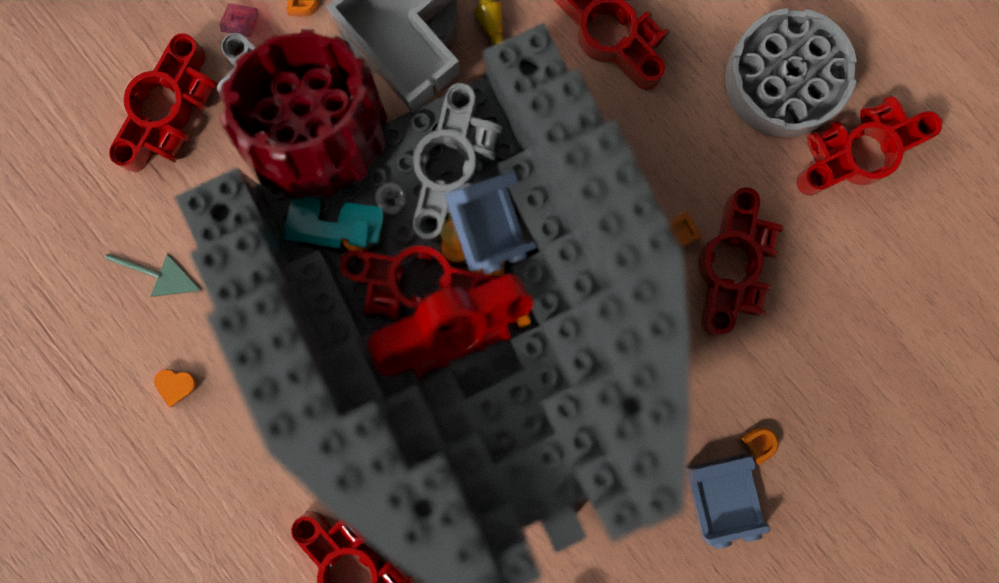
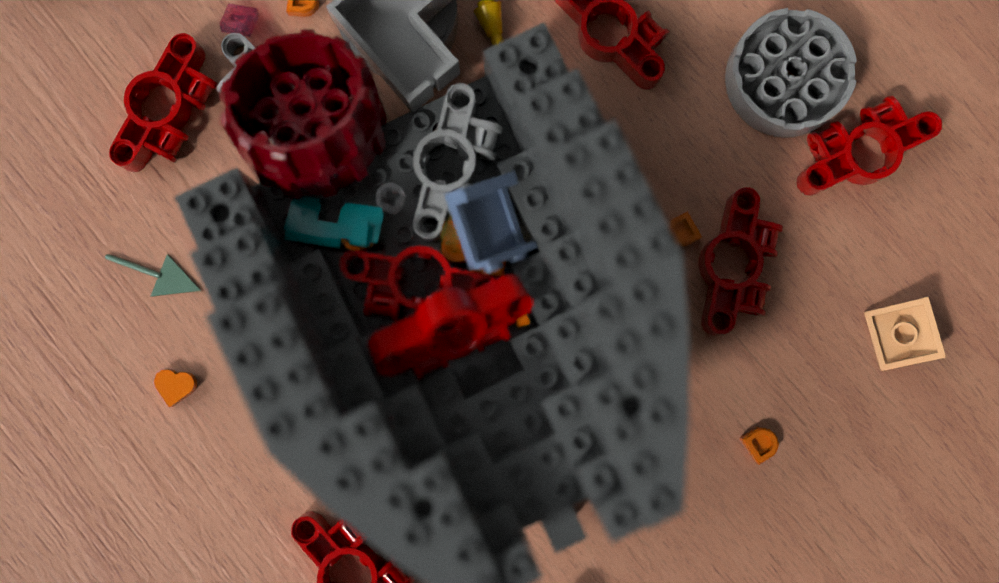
sand blue panel [686,454,770,548] -> none
none -> light nougat slope [864,297,946,371]

